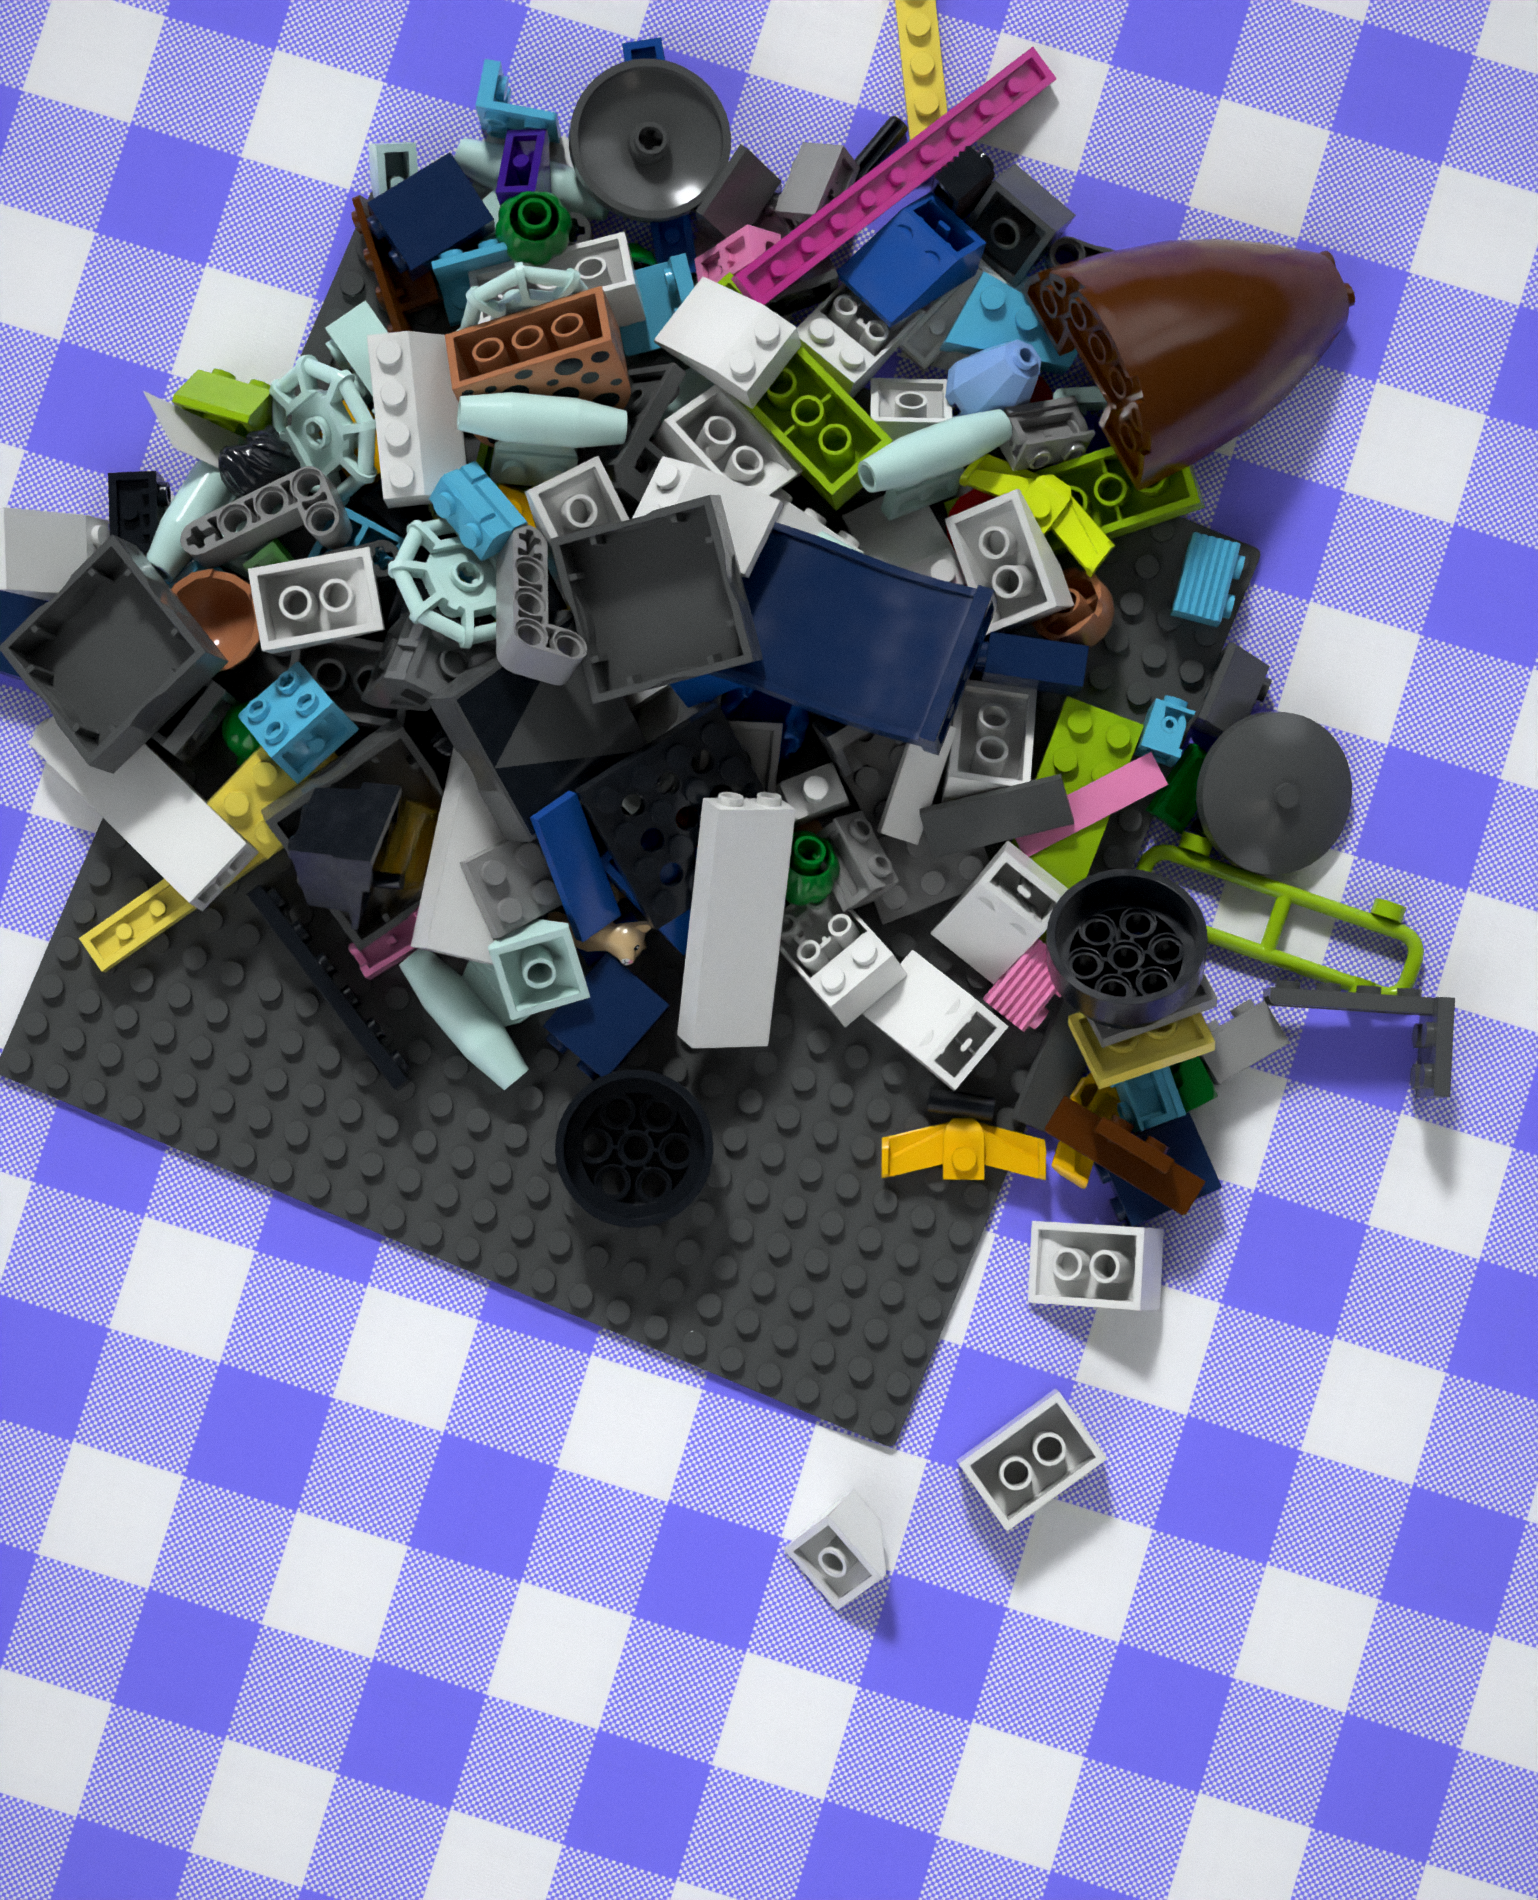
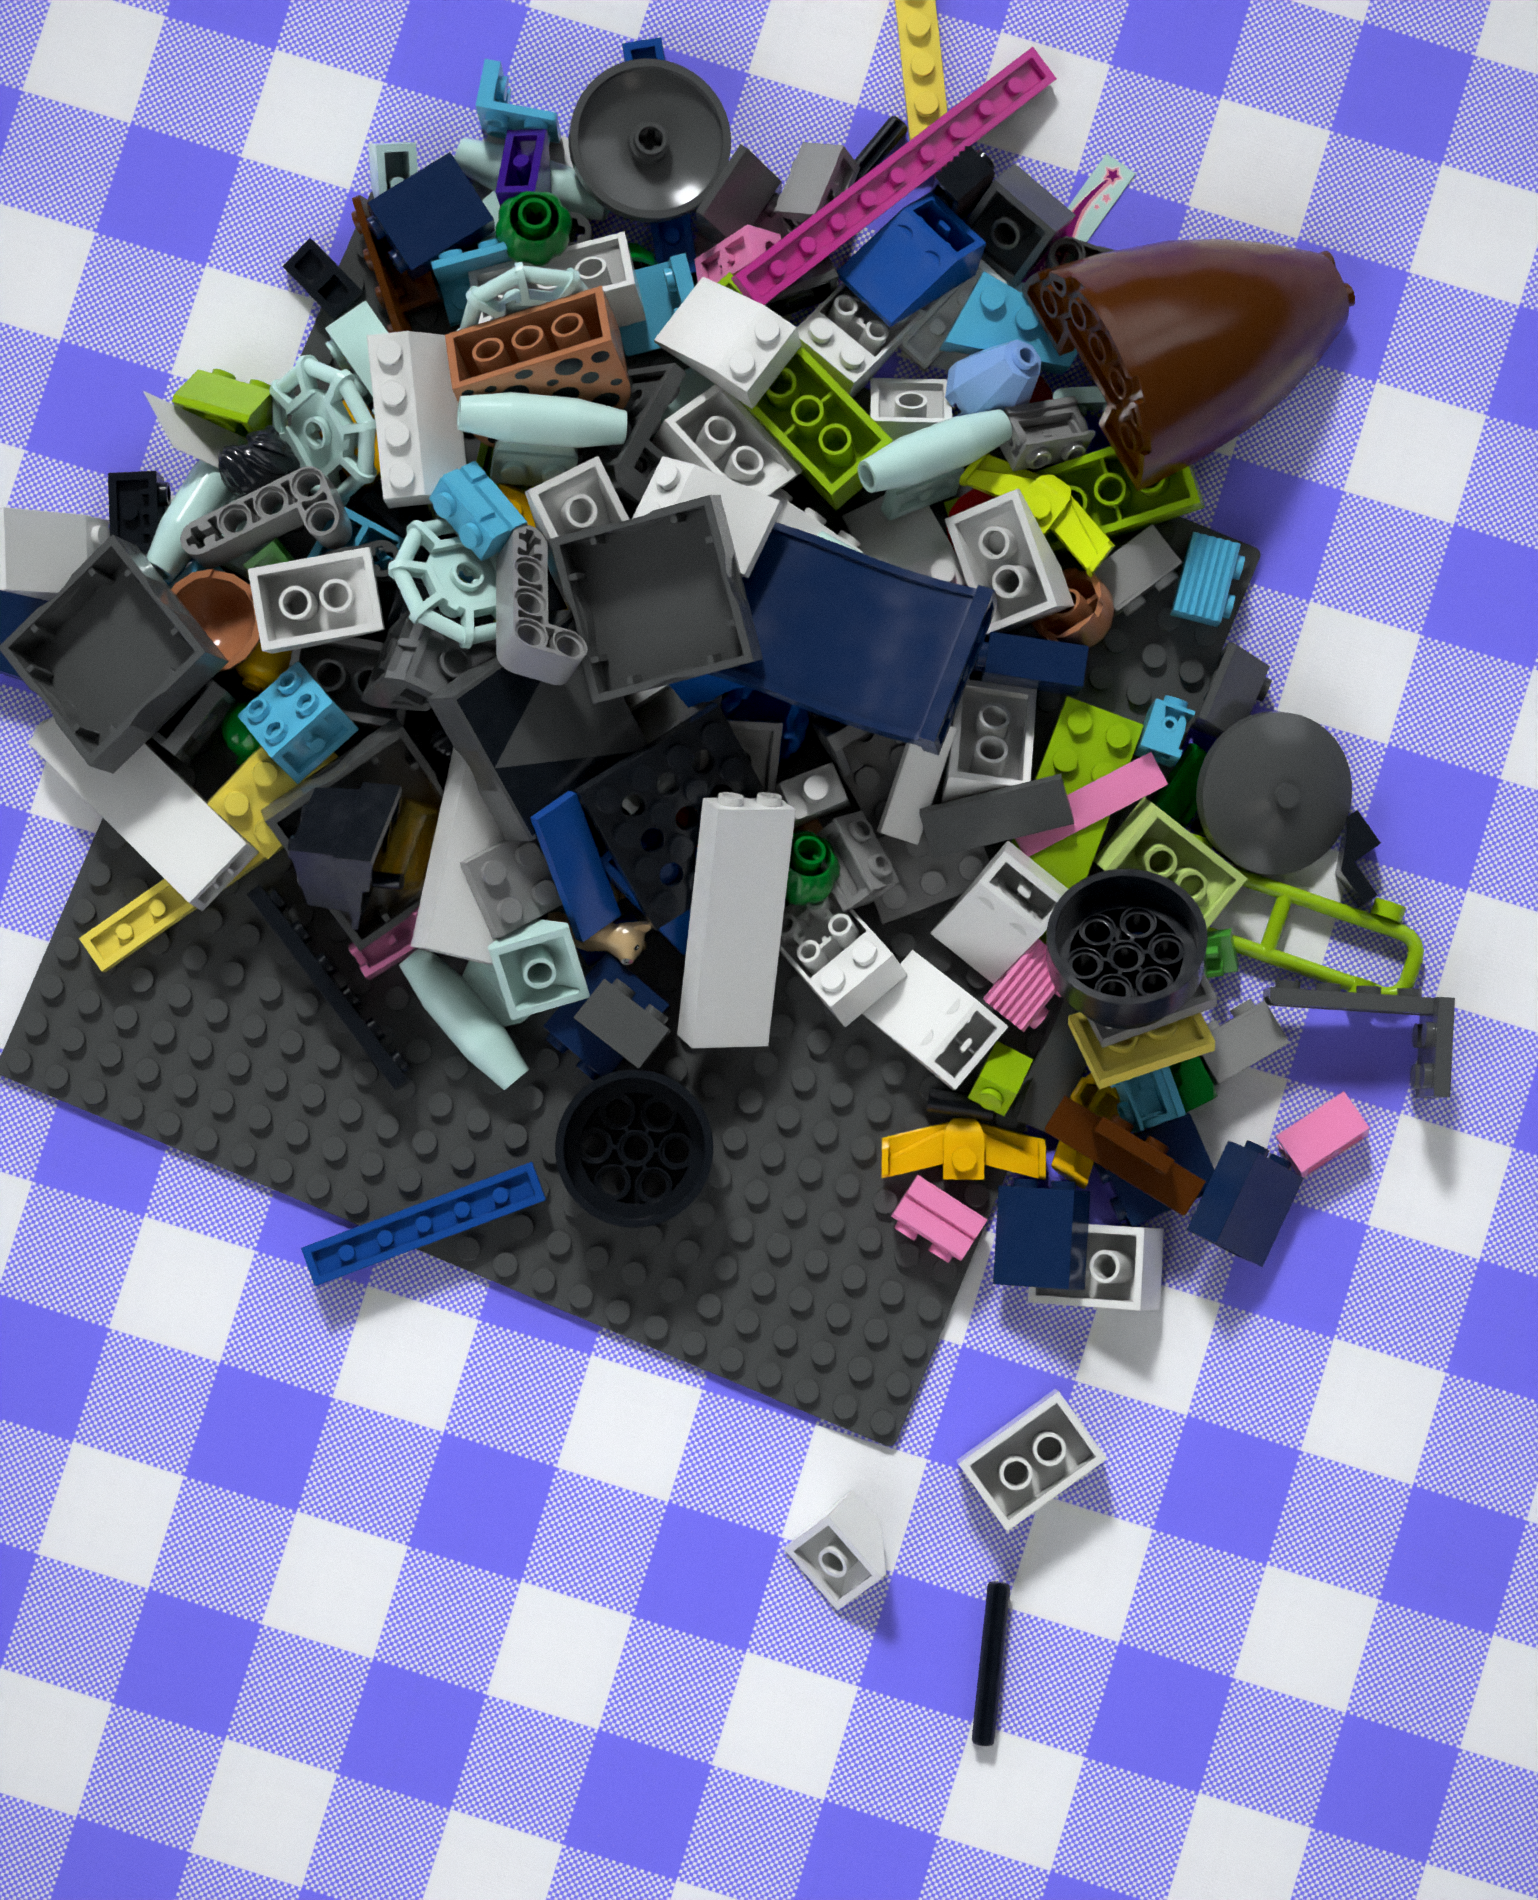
none -> yellow head [235,643,292,693]
none -> black slope [282,238,363,321]
none -> blue plate [301,1162,547,1286]
none -> dark grey piece [573,978,671,1070]
none -> bright pink brick [891,1175,987,1263]
none -> lime brick [968,1041,1033,1116]
none -> black axle [972,1581,1010,1746]
none -> dark blue brick [993,1178,1090,1290]
none -> sticker [1022,153,1136,283]
none -> yellowish green slope [1093,797,1248,929]
none -> light grey hinge [1095,524,1182,617]
none -> dark blue brick [1187,1140,1304,1267]
none -> bright green tile [1204,928,1239,978]
none -> bright pink hinge [1276,1091,1370,1178]
none -> black slope [1335,810,1381,907]

